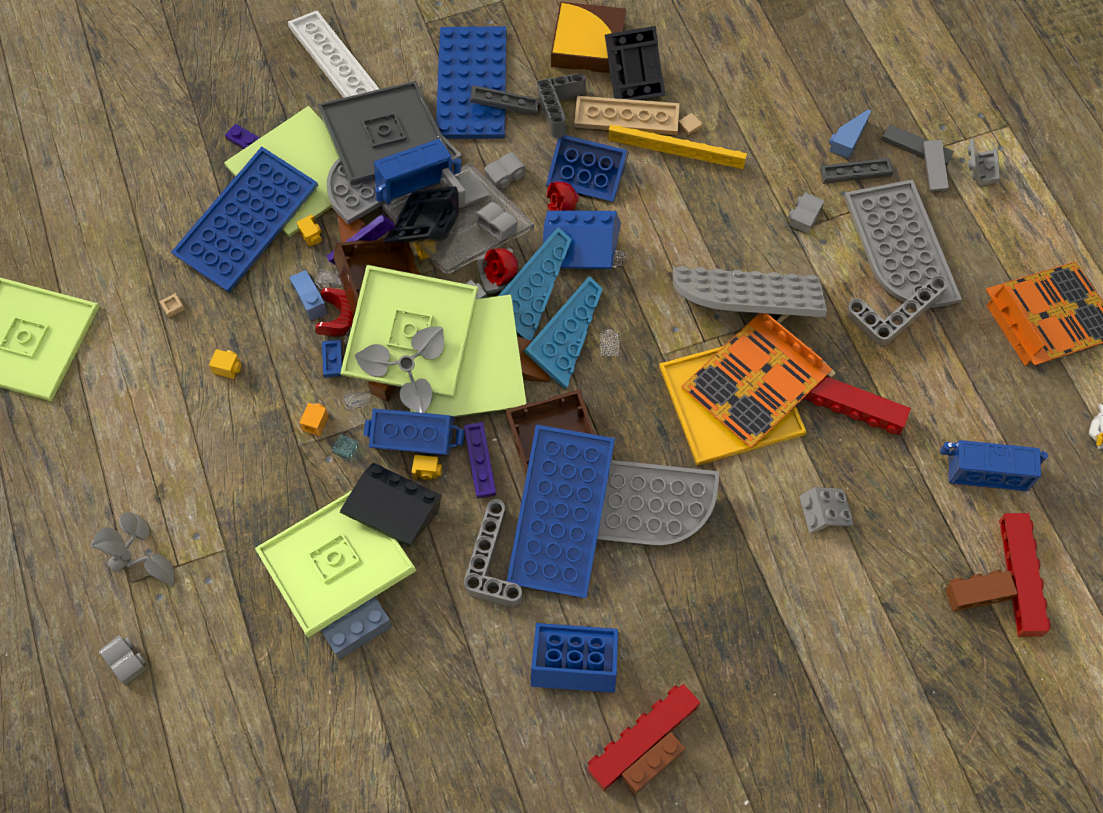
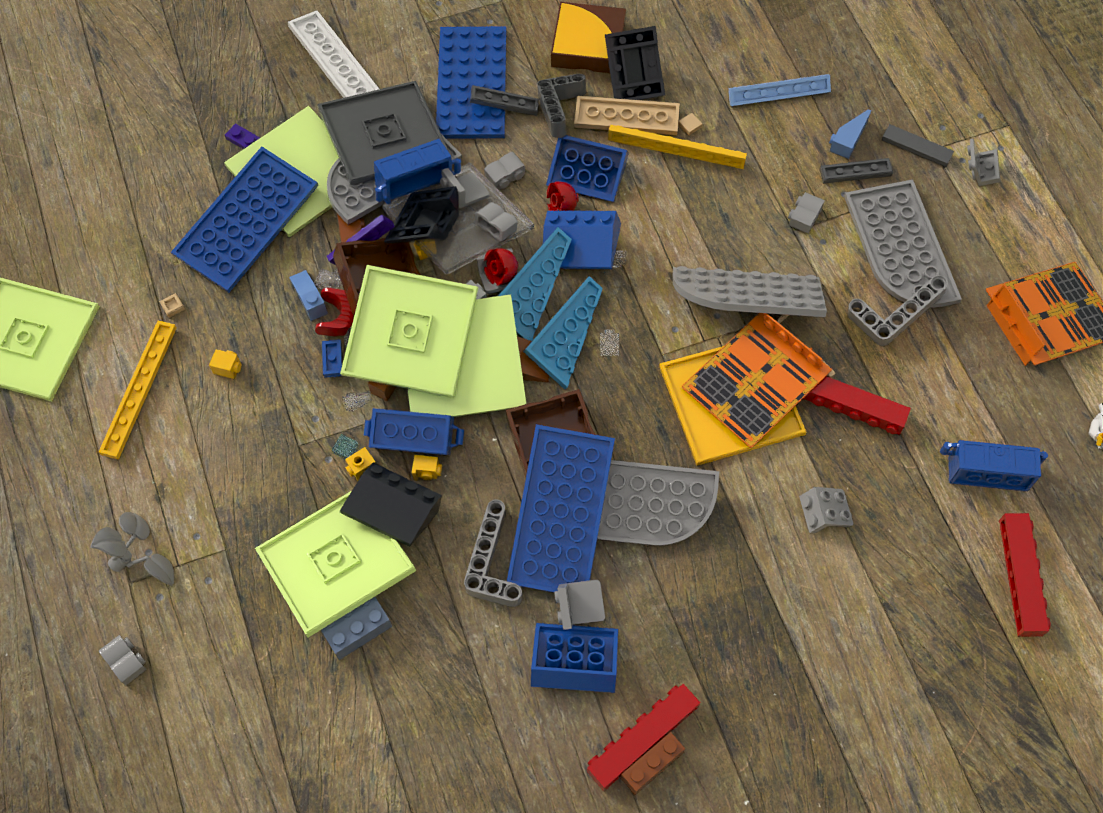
yellow brick [296,214,322,247] -> none
light orange brick [299,403,329,436] -> none
light grey plant [355,327,444,413] -> none
dark purple plate [464,422,496,499] -> none
light grey tile [923,140,949,192] -> none
dark orange brick [945,570,1018,612] -> none
none -> yellow plate [99,320,177,460]
none -> yellow brick [345,447,376,481]
none -> light grey bracket [555,580,605,630]
none -> light blue plate [728,74,831,106]

